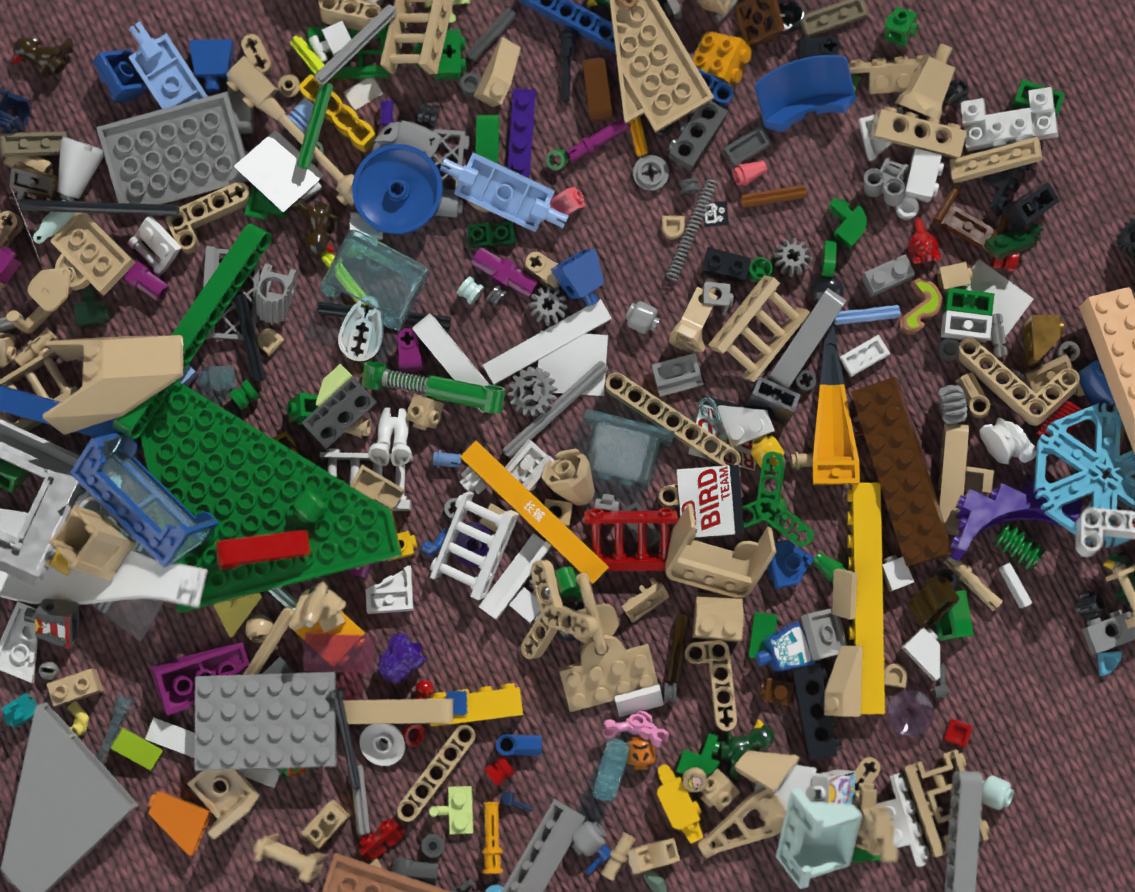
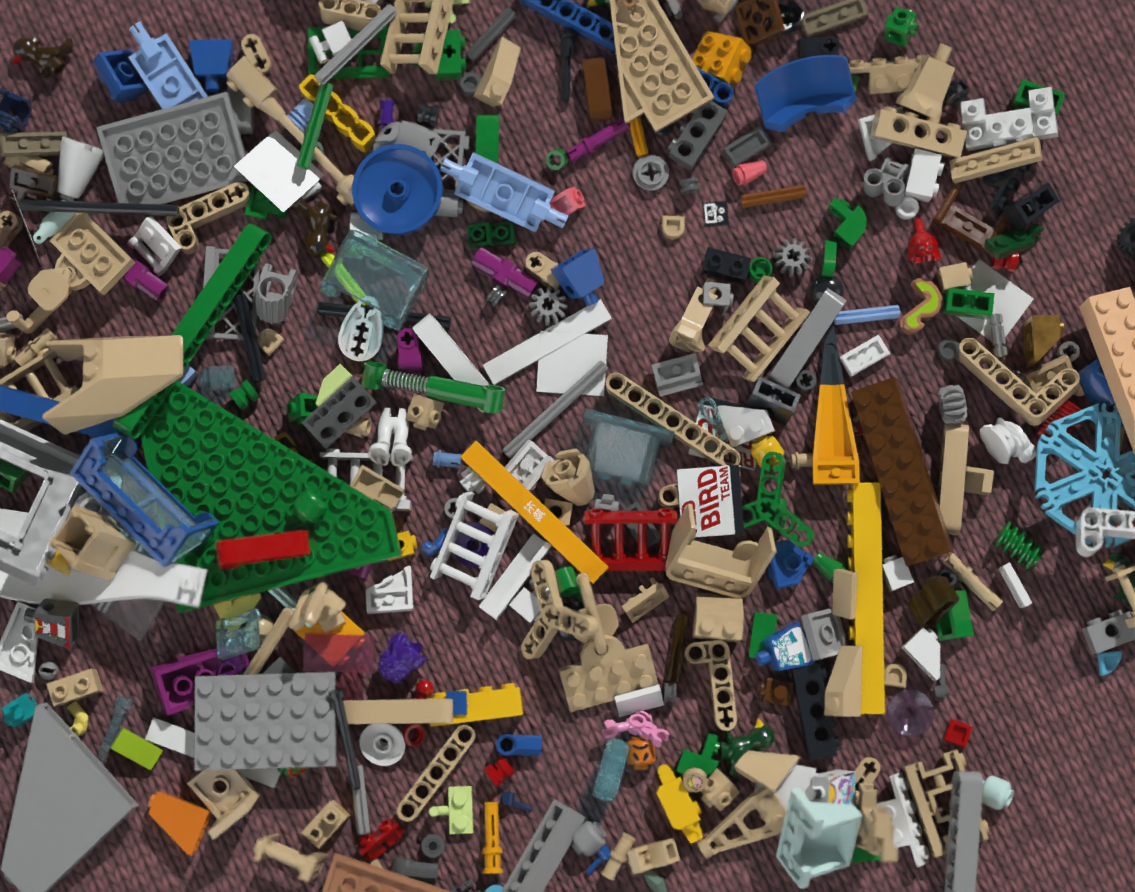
clear green brick [74,287,110,330] -> none
tan plate [278,75,300,97] -> none
neon yellow axle [290,36,324,74] -> none
white sticker [344,78,383,110] -> none
light aqua wheel [456,276,484,305] -> none
dark purple plate [508,88,536,179] -> none
light grey gear [508,367,558,417] -> none
light grey head [625,301,660,334] -> none
light grey piece [666,179,719,282] -> none
light grey brick [861,254,915,297] -> none
white brick [940,310,993,343] -> none
dark purple arch [950,477,1084,561] -> none
tan piece [955,372,990,419] -> none
black gear [1075,591,1105,620] -> none
none -> clear light blue plate [216,608,261,660]

